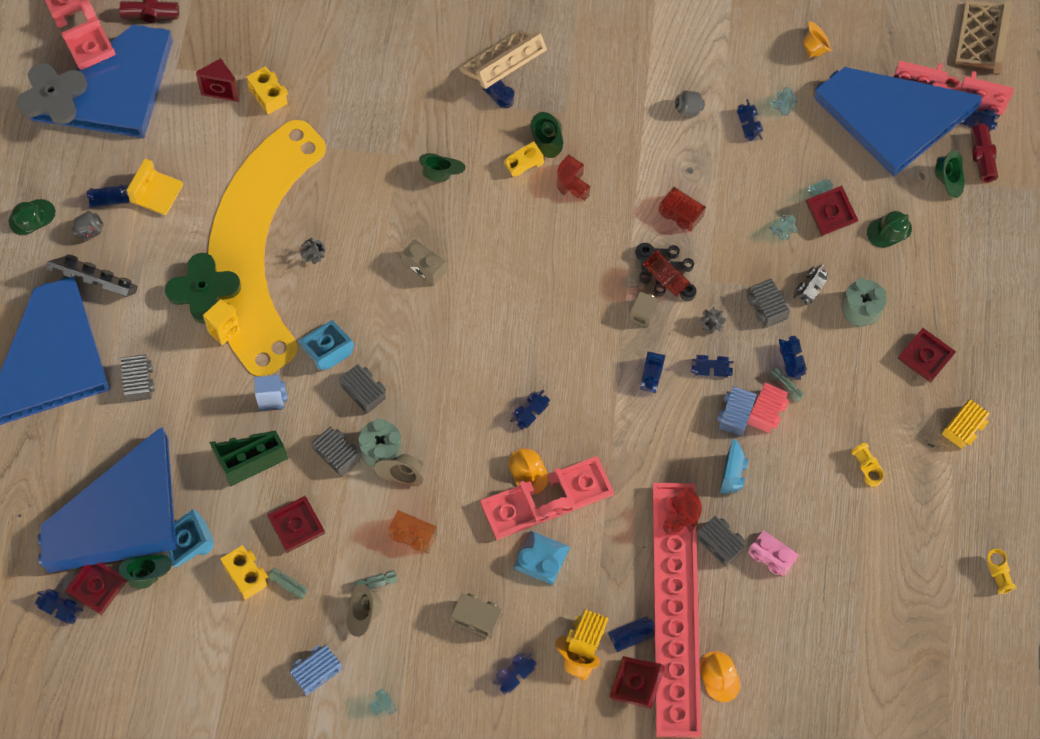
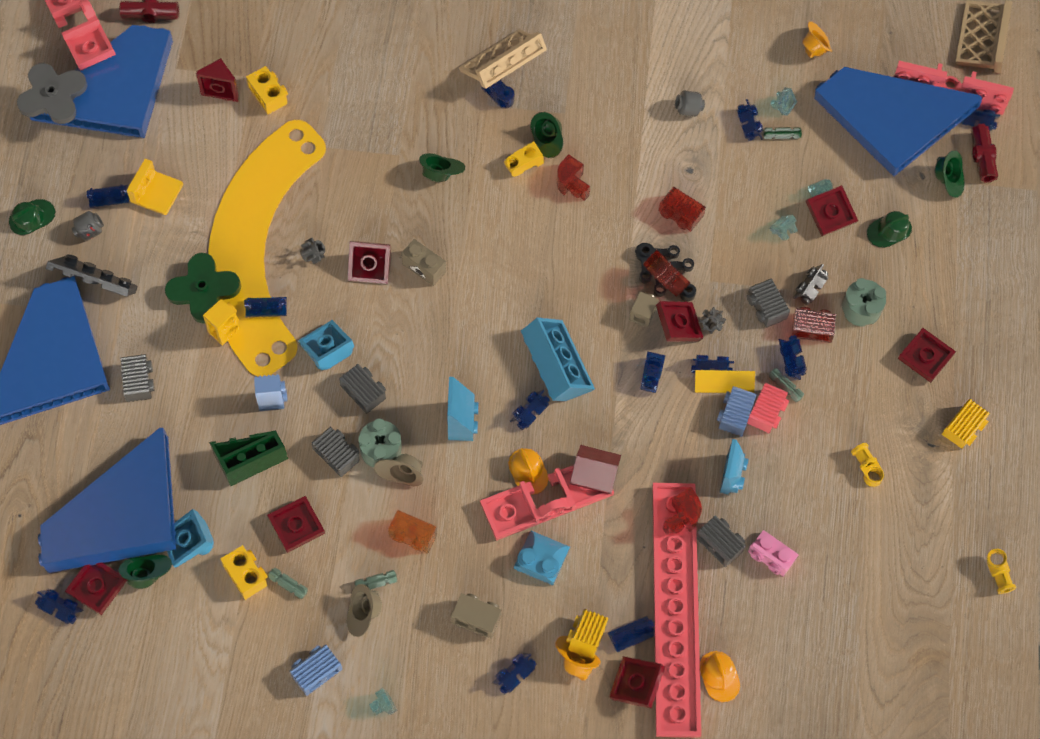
none -> clear blue hinge [244,296,287,317]
none -> dark red slope [348,241,392,284]
none -> dark azure slope [447,377,479,441]
none -> dark azure slope [521,317,595,401]
none -> slope [570,445,621,495]
none -> dark red plate [656,301,704,342]
none -> yellow sticker [695,370,755,393]
none -> axle [763,127,802,139]
none -> clear red brick [791,306,837,343]

